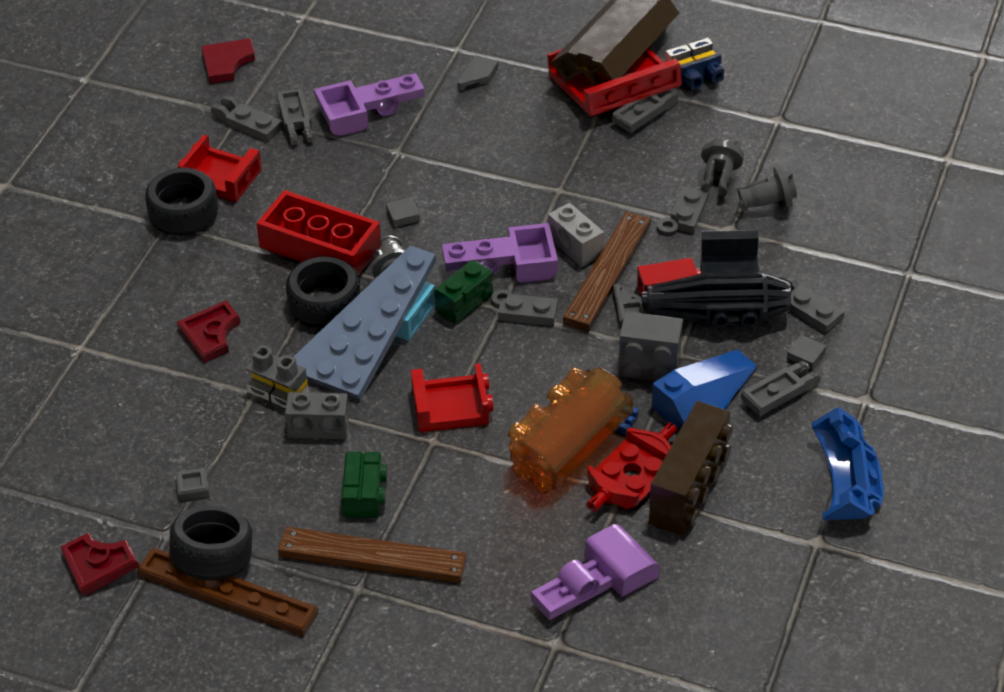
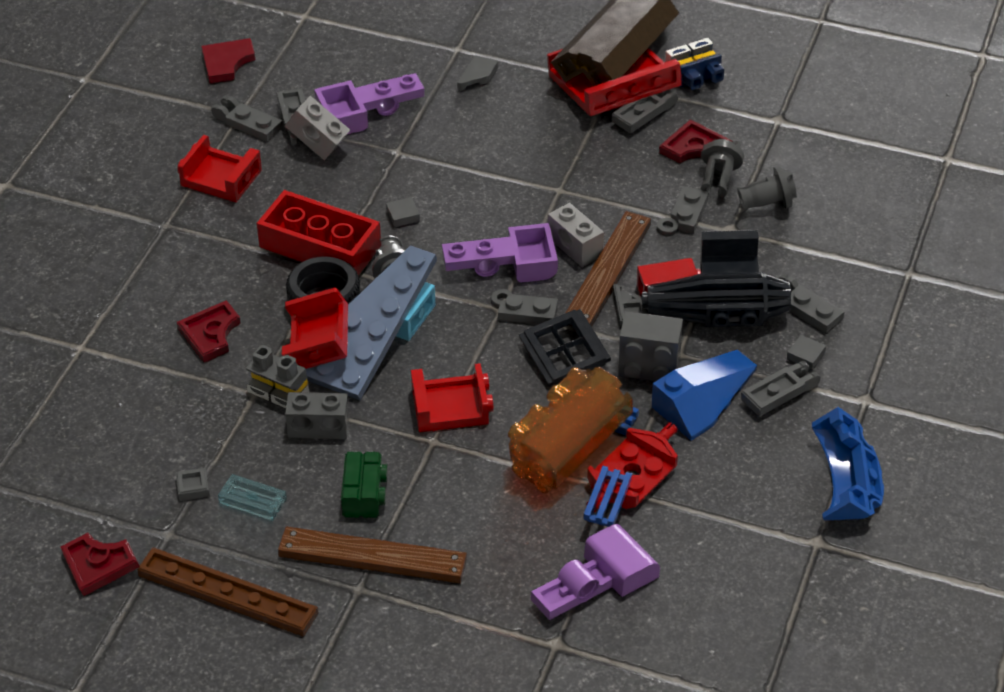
black tyre [145,168,218,235] -> none
black tyre [169,505,252,581] -> none
dark green brick [434,260,493,323] -> none
dark brown brick [648,401,733,536] -> none
none -> clear light blue tile [218,474,287,520]
none -> red panel [282,288,348,369]
none -> light grey brick [285,95,350,161]
none -> black piece [519,309,611,387]
none -> blue tile [584,466,632,527]
none -> dark red tile [659,119,733,164]

